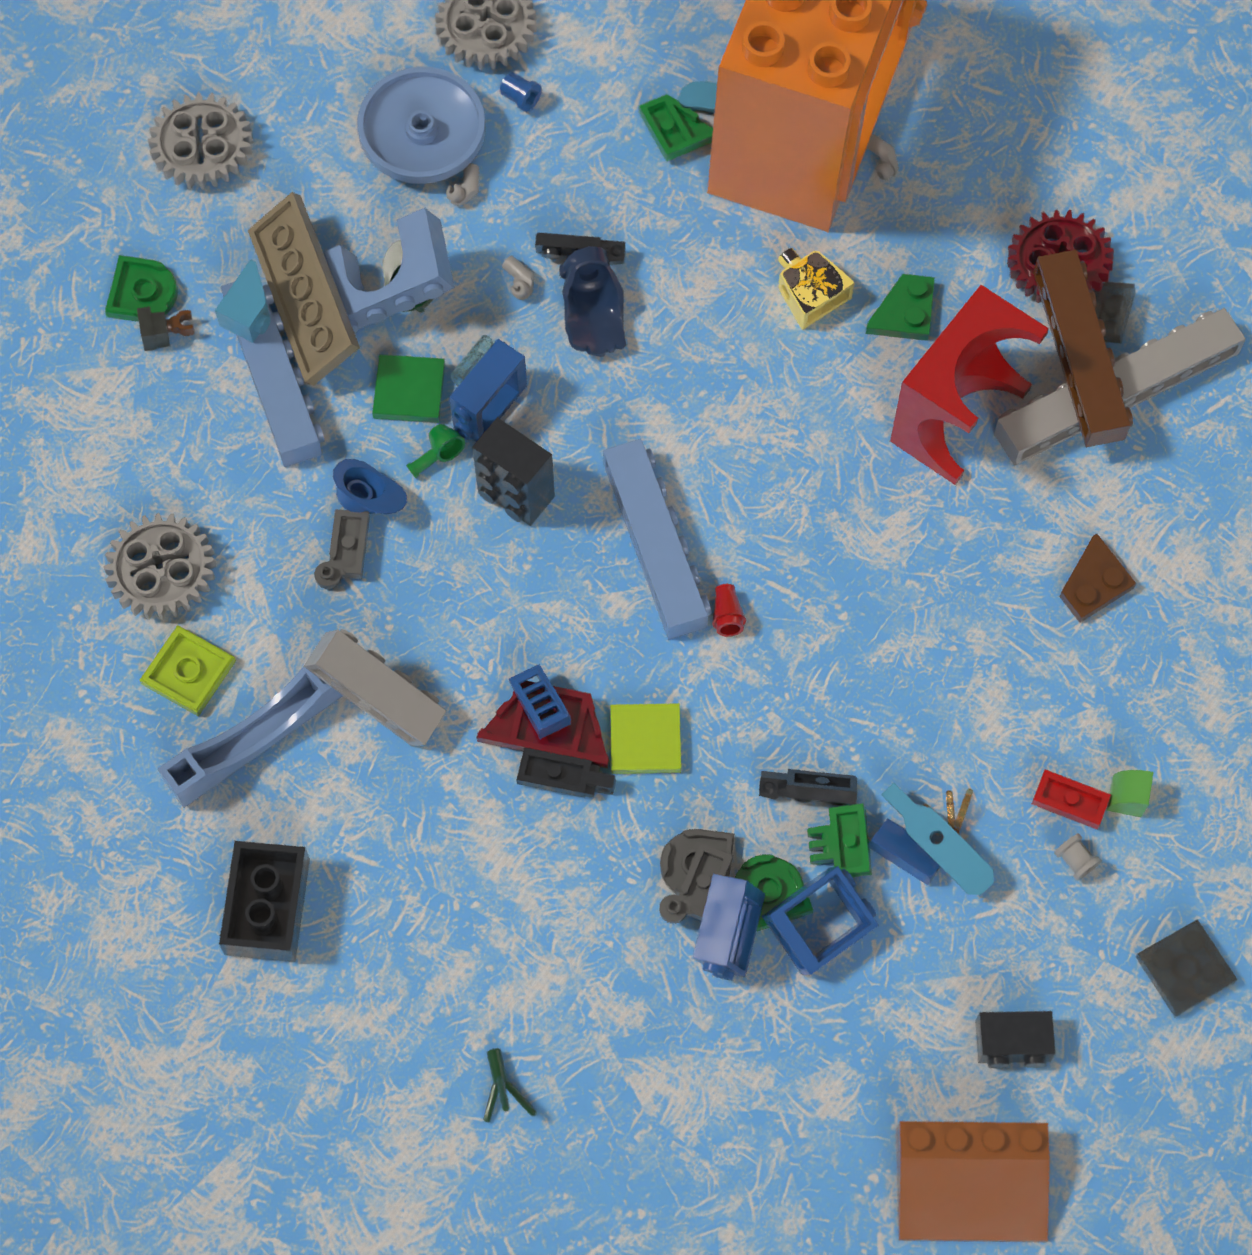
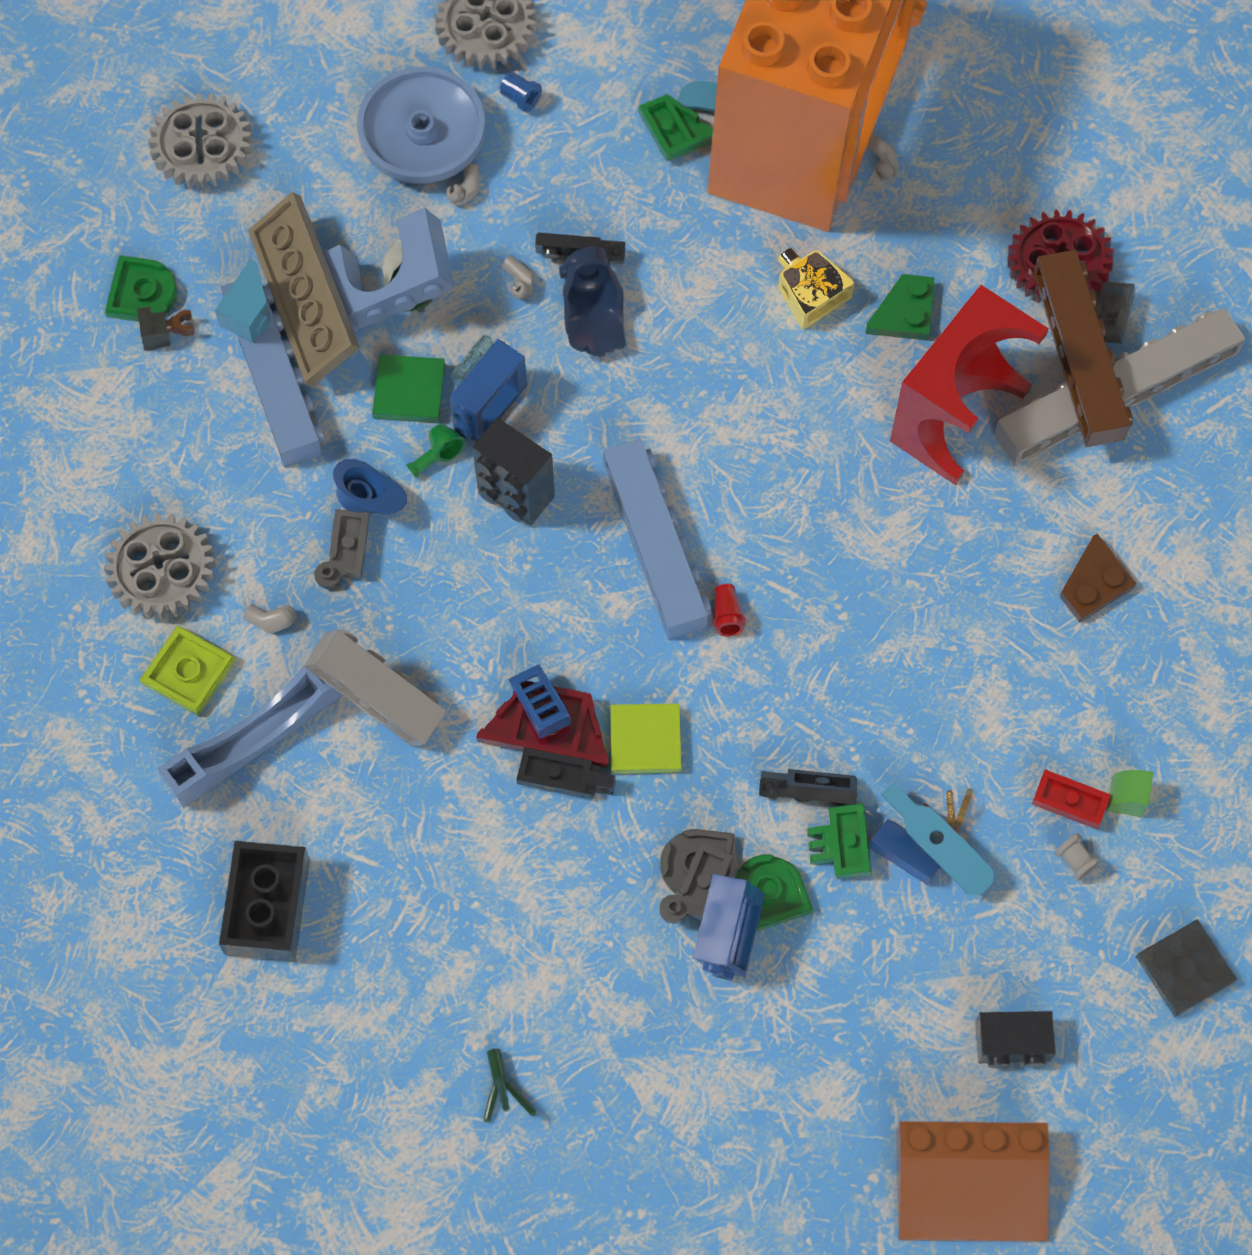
blue window [762,866,879,975] -> none
none -> light grey arm [243,604,297,633]

